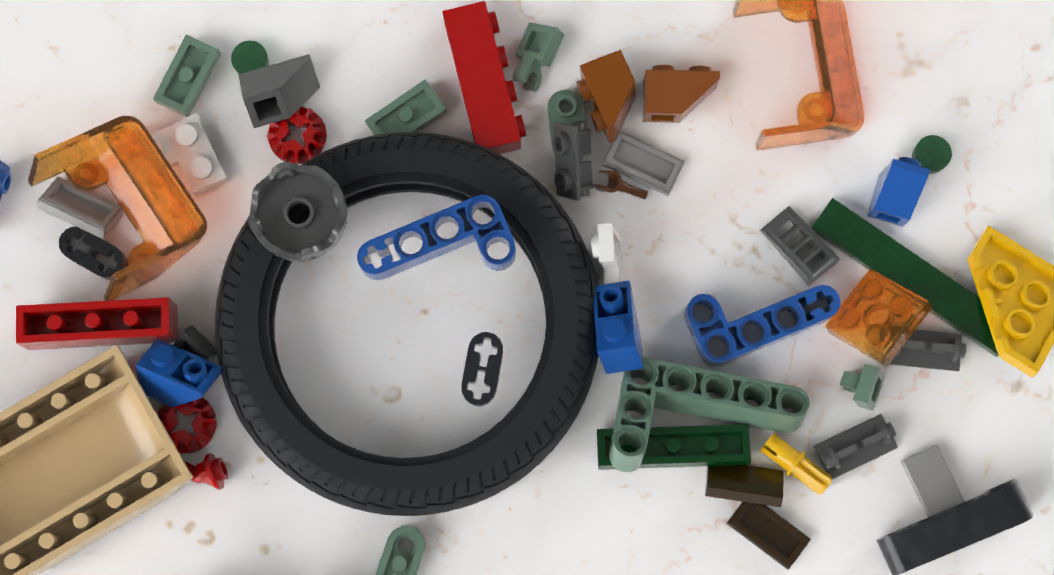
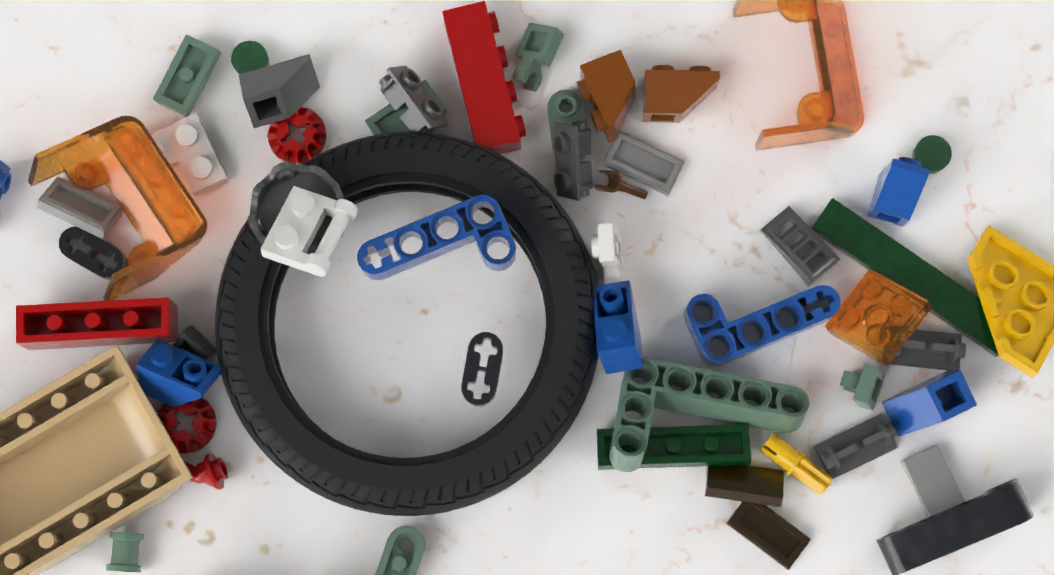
none -> sand green bush [106,532,145,573]
none -> white plate [261,186,358,277]
none -> dark grey hinge [379,66,448,133]
none -> blue slope [882,370,977,437]

